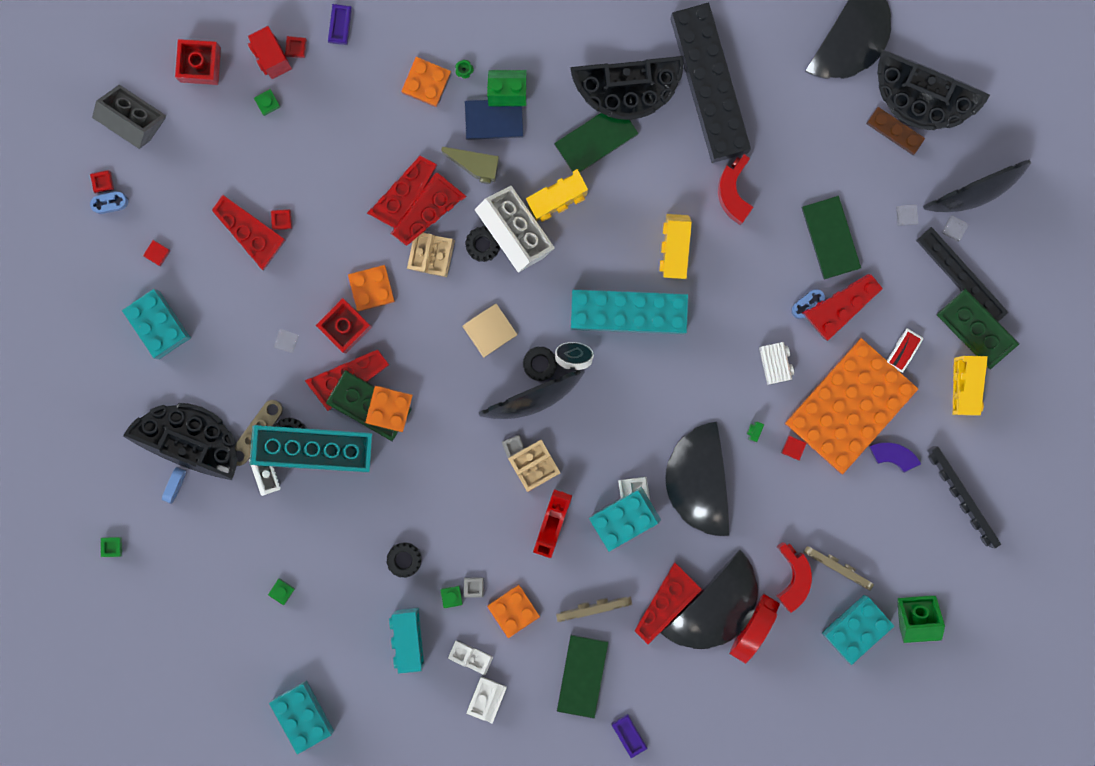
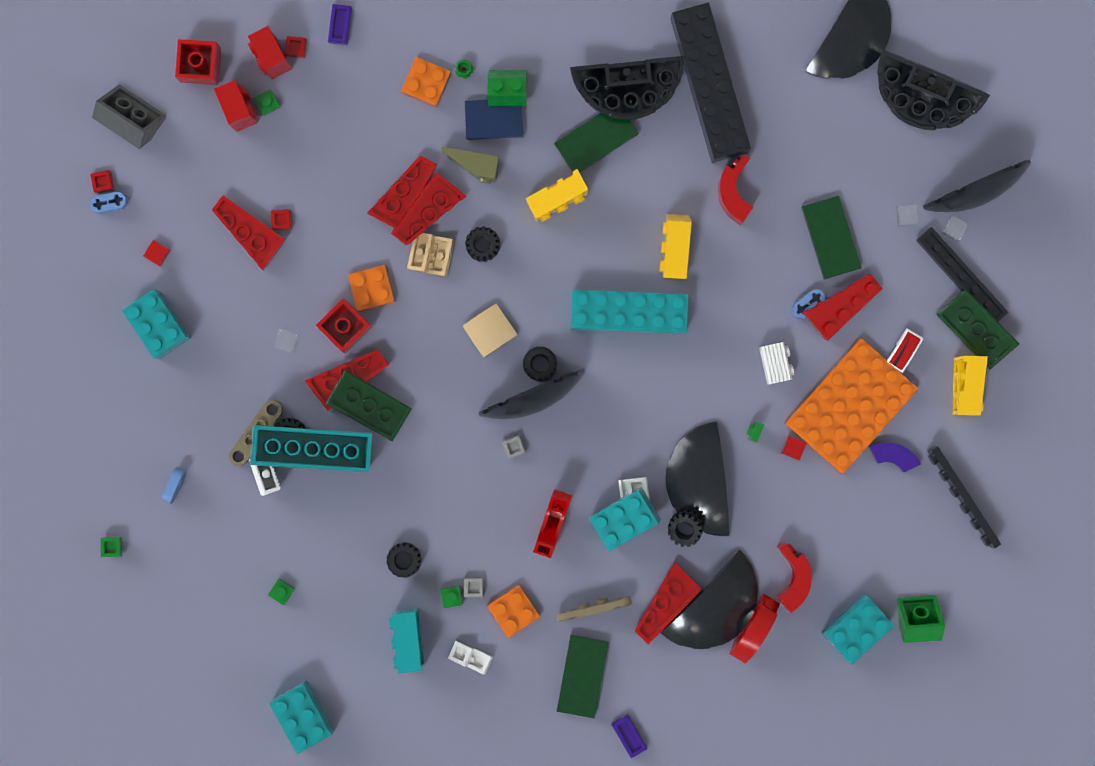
black brick [123,403,237,480] -> none
orange plate [365,385,413,432] -> none
white plate [466,676,507,724] -> none
white brick [475,186,555,273] -> none
tan slope [508,440,561,492] -> none
tile [555,342,594,370] -> none
dark tan plate [803,546,874,591] -> none
reddish brown plate [866,107,925,155] -> none
none -> red brick [214,80,258,132]
none -> black tyre [668,510,704,547]

